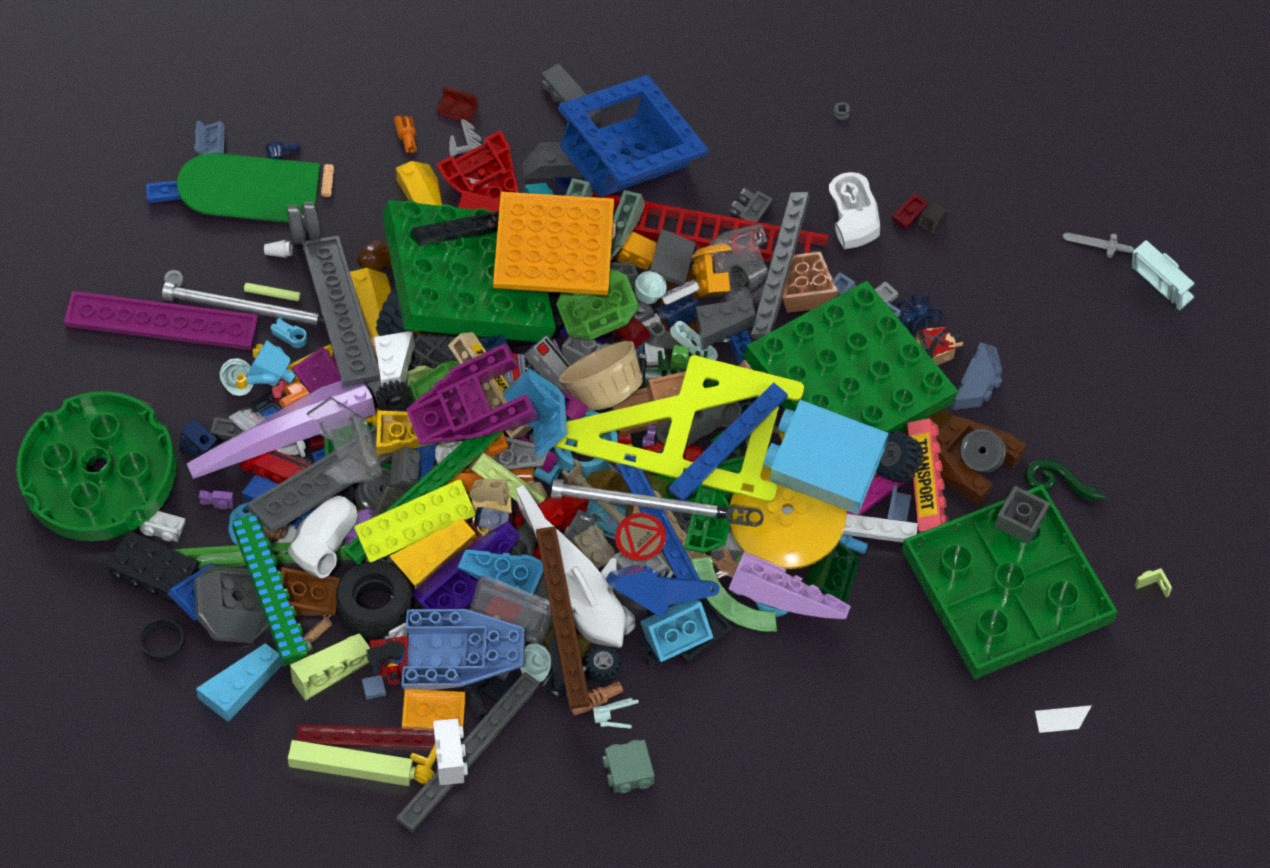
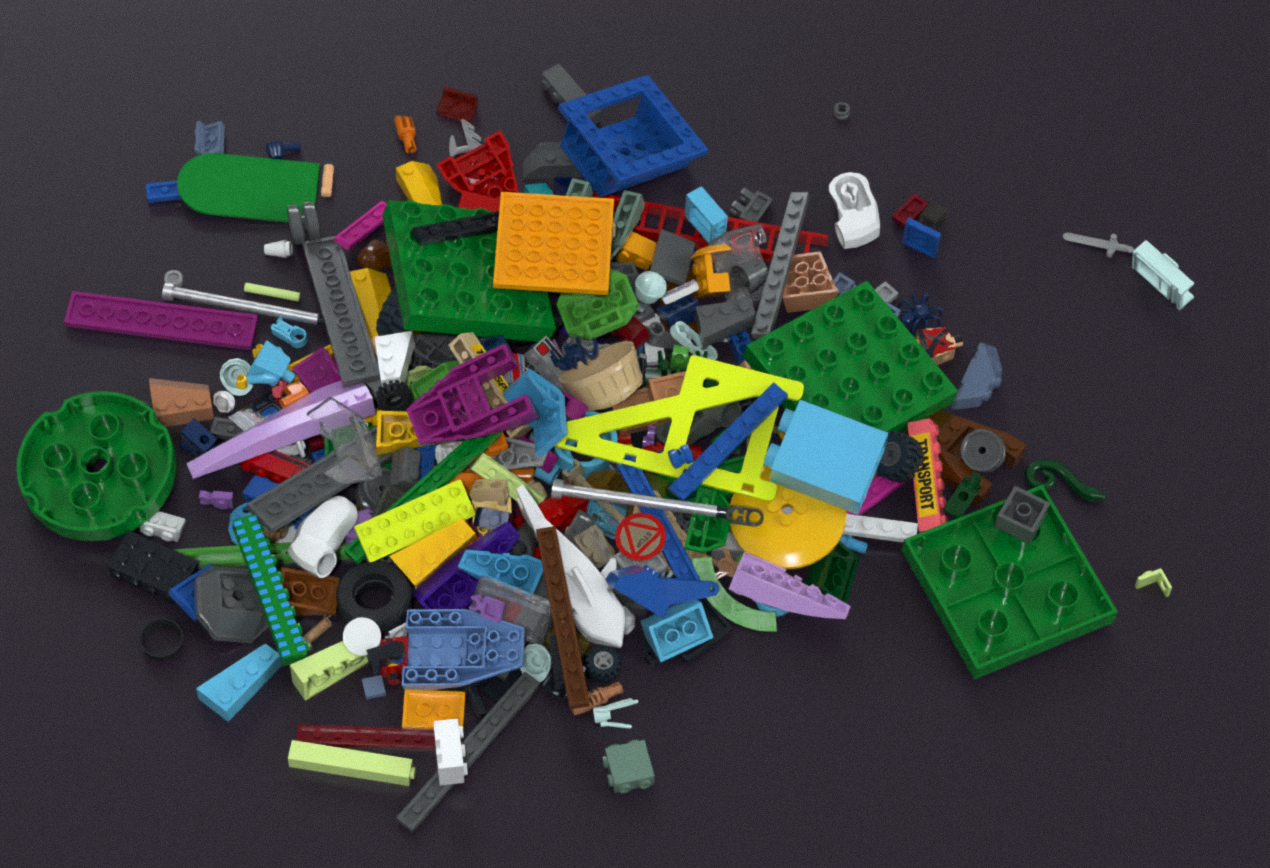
yellow piece [410,744,437,784] -> none
sand blue panel [887,485,911,522] -> none
white sticker [1035,706,1091,733] -> none
none -> nougat wedge [149,378,214,427]
none -> white plate [213,391,235,413]
none -> dark pink tile [334,201,387,251]
none -> white sticker [343,617,381,656]
none -> medium lavender plate [469,594,505,623]
none -> dark blue animal [550,336,598,371]
none -> blue wheel [668,444,694,469]
none -> medium azure window [684,186,728,246]
none -> blue plate [902,218,941,259]
none -> dark green torso [943,472,982,518]

